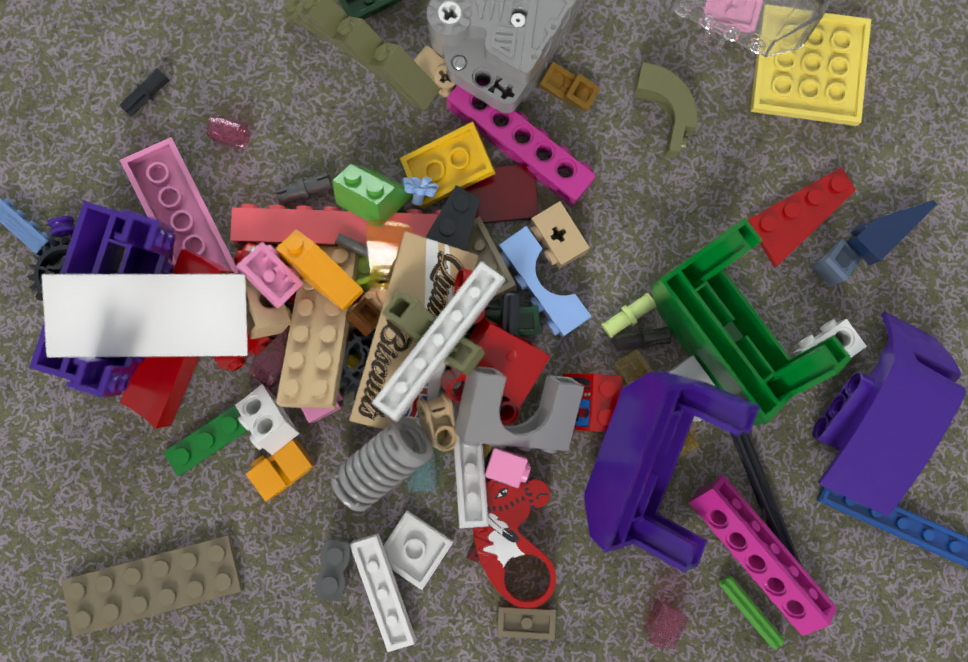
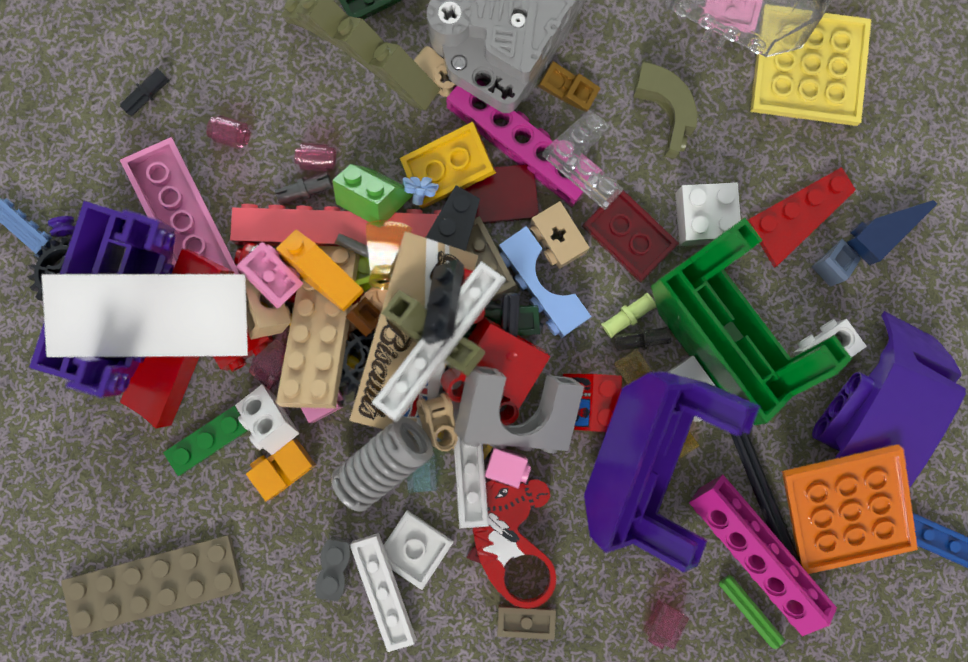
none -> clear pink brick [294,142,336,172]
none -> black plate [422,259,464,345]
none -> clear plate [542,109,624,210]
none -> dark red tile [582,187,679,283]
none -> white brick [675,183,741,246]
none -> orange plate [782,444,918,574]

